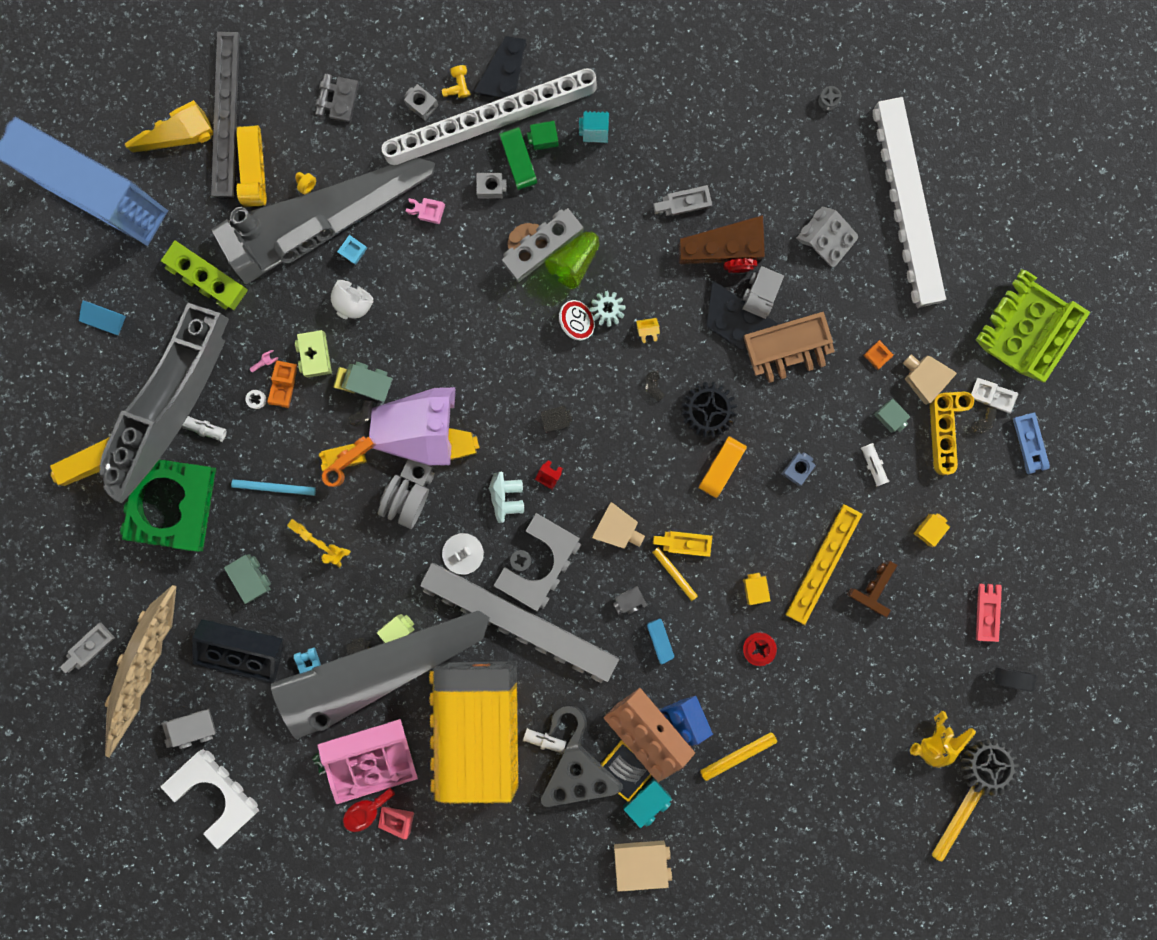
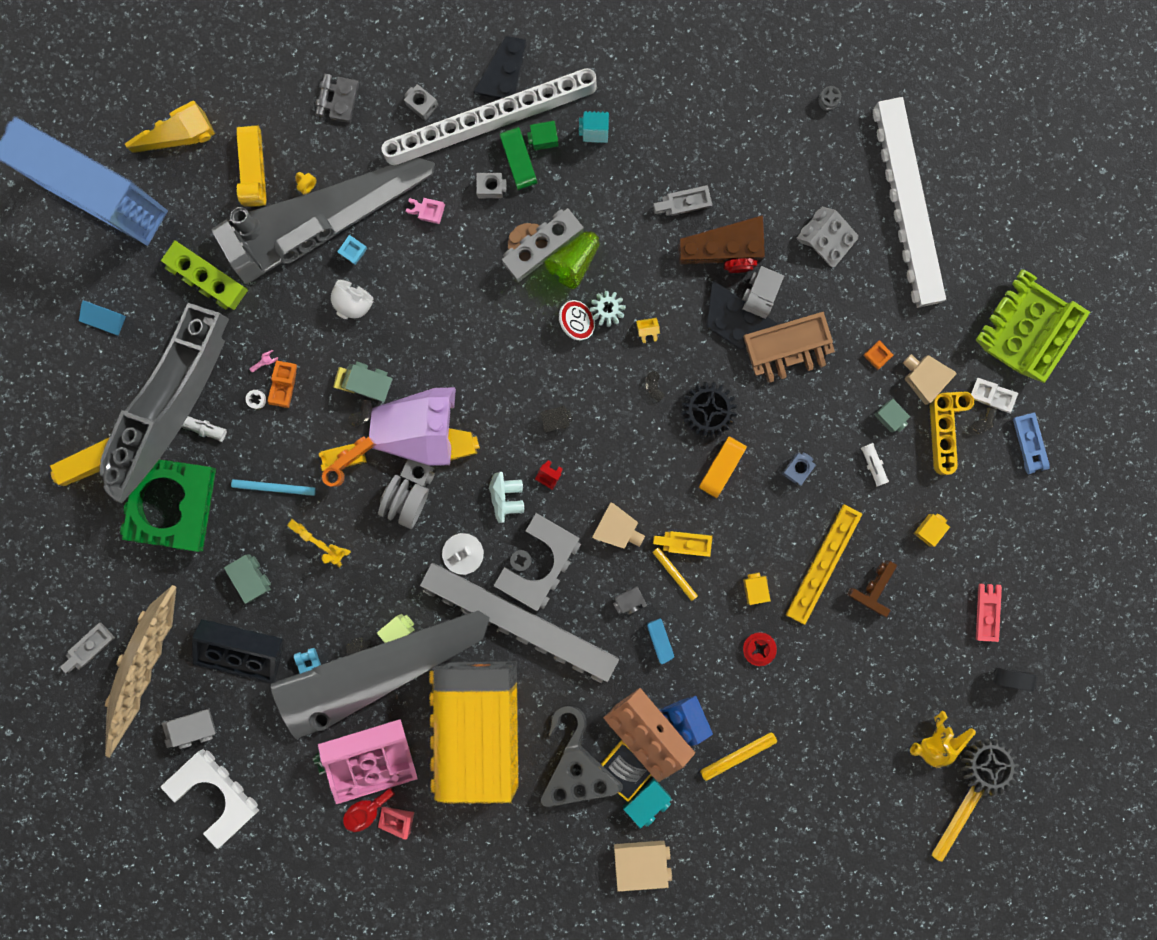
flat silver plate [211,32,240,198] -> none
yellowish green brick [295,330,332,378] -> none
yellow piece [442,65,470,98] -> none
white pin [523,728,567,754] -> none

